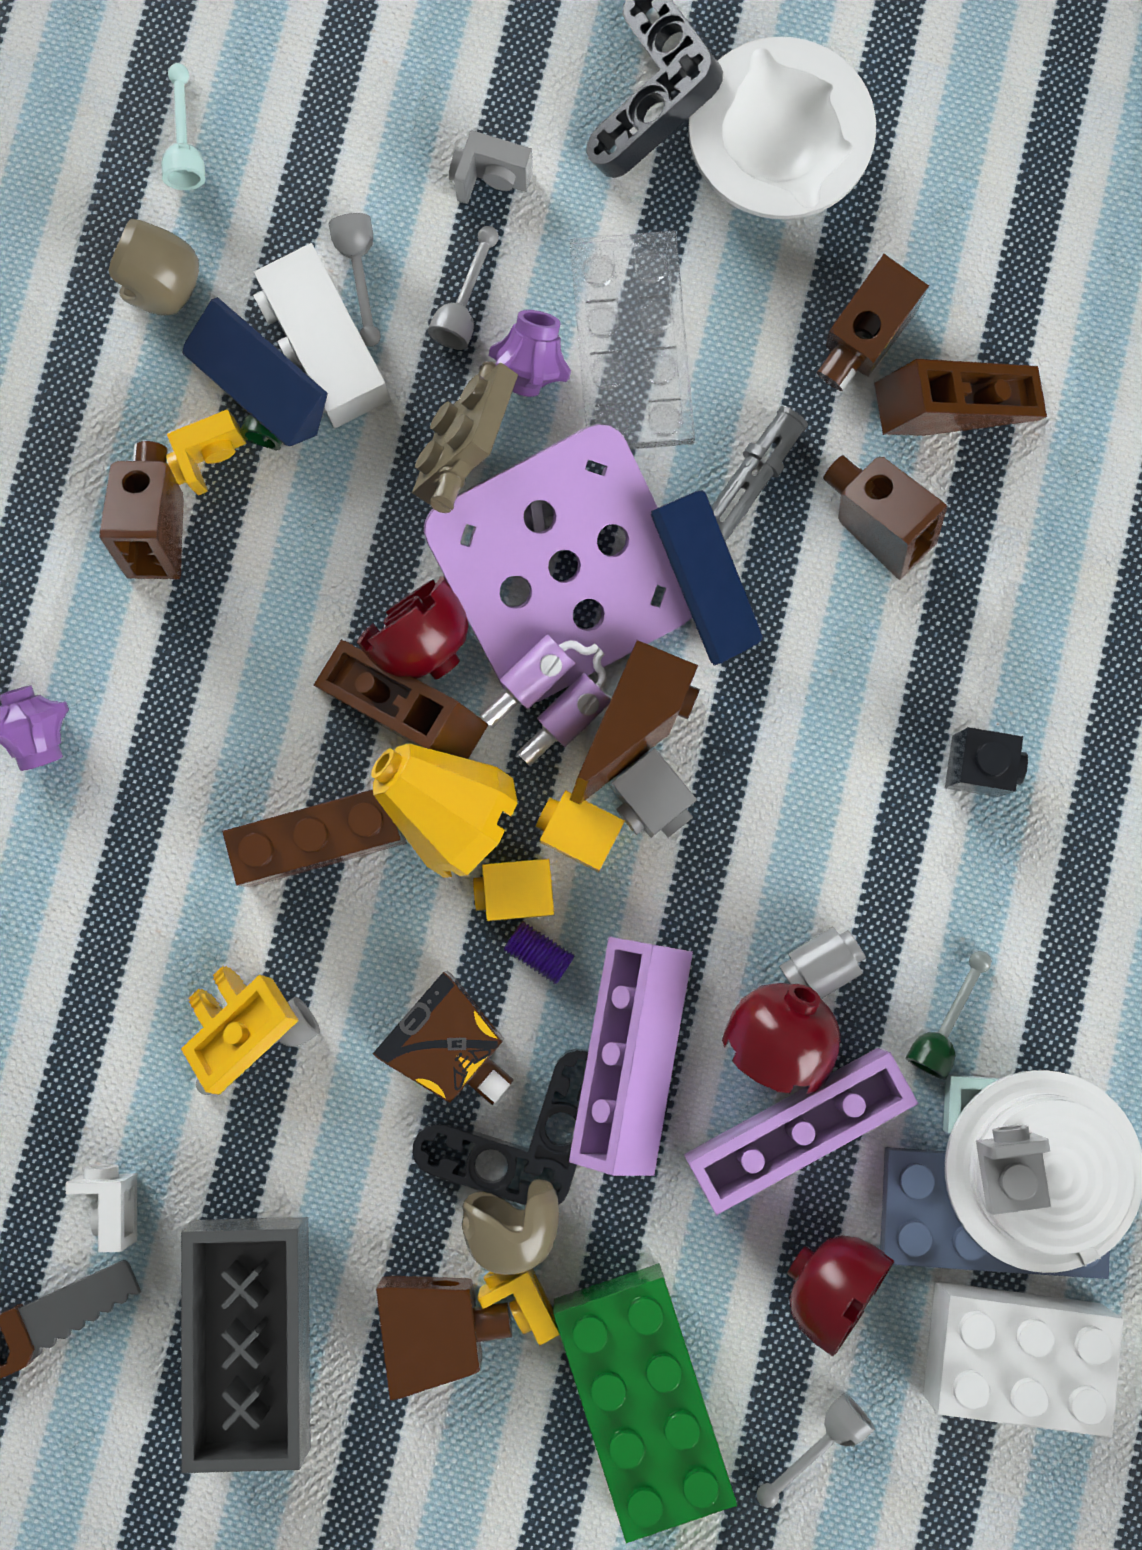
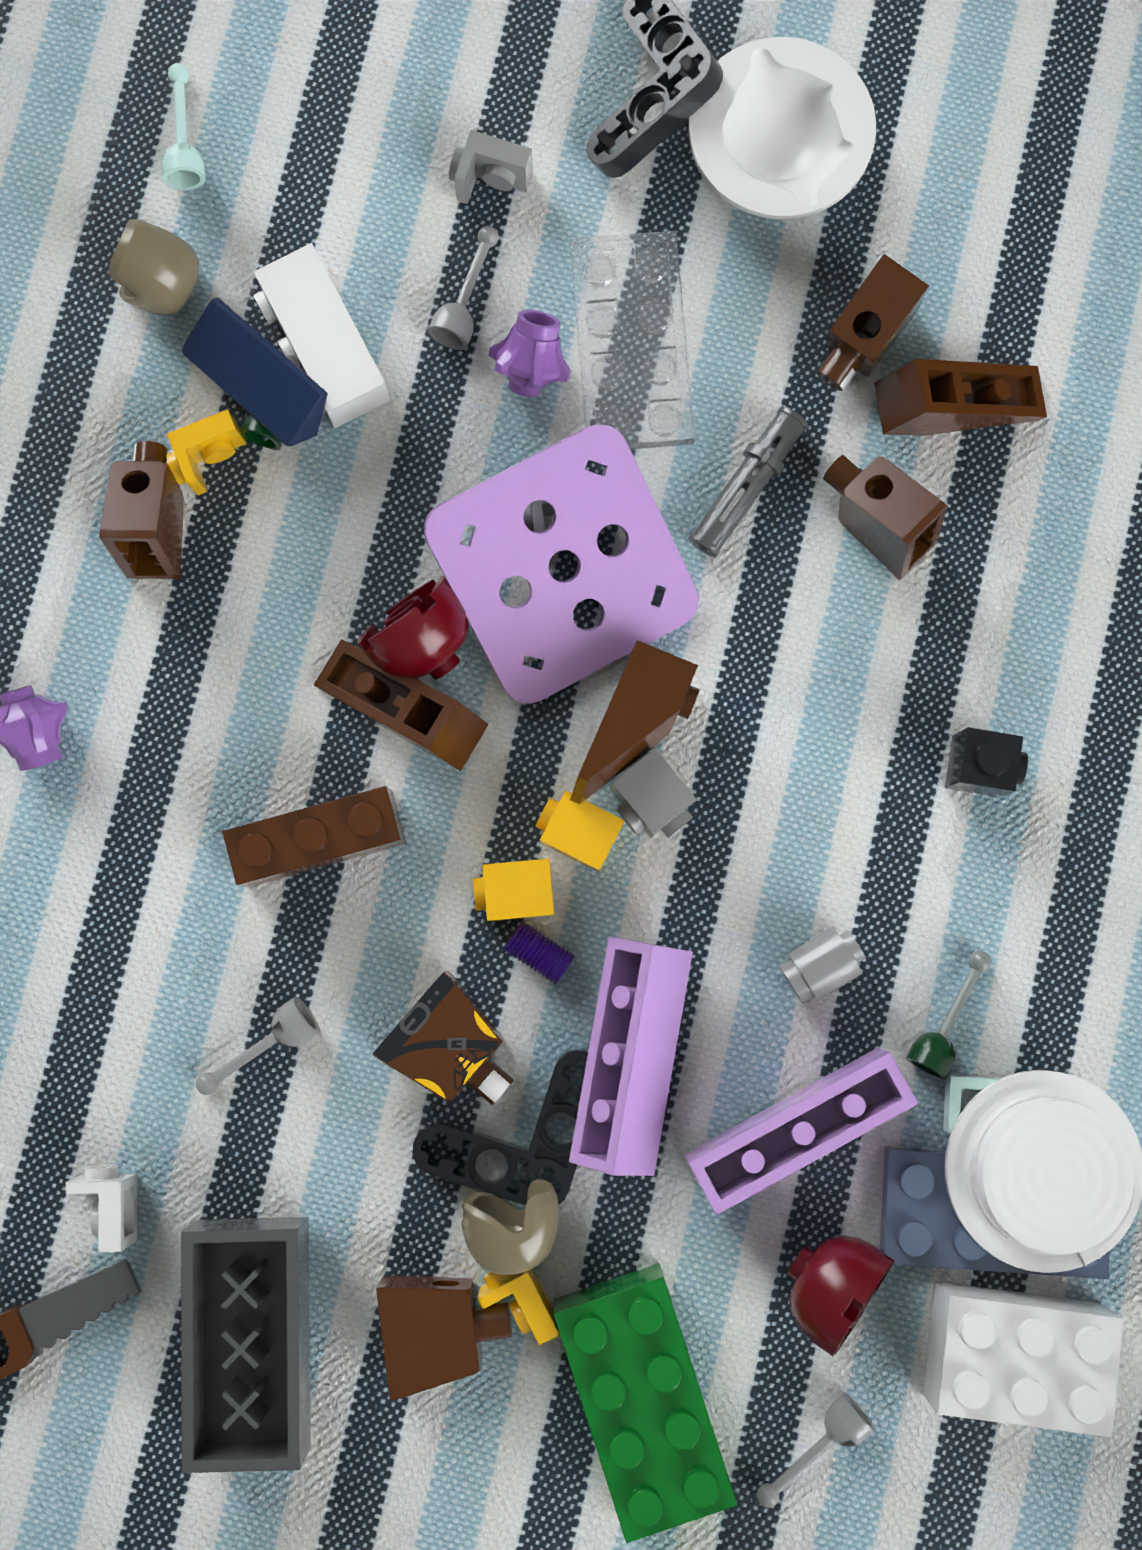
yellow hinge [181,966,299,1095] -> none
light grey hinge [329,213,381,347] -> none
yellow cone [371,744,518,878] -> none
dark tan plate [412,362,518,513] -> none
lavender piece [480,634,611,766] -> none
dark blue slope [651,490,763,666] -> none
dark red cylinder [722,983,840,1094] -> none
light grey bracket [976,1125,1051,1215] -> none

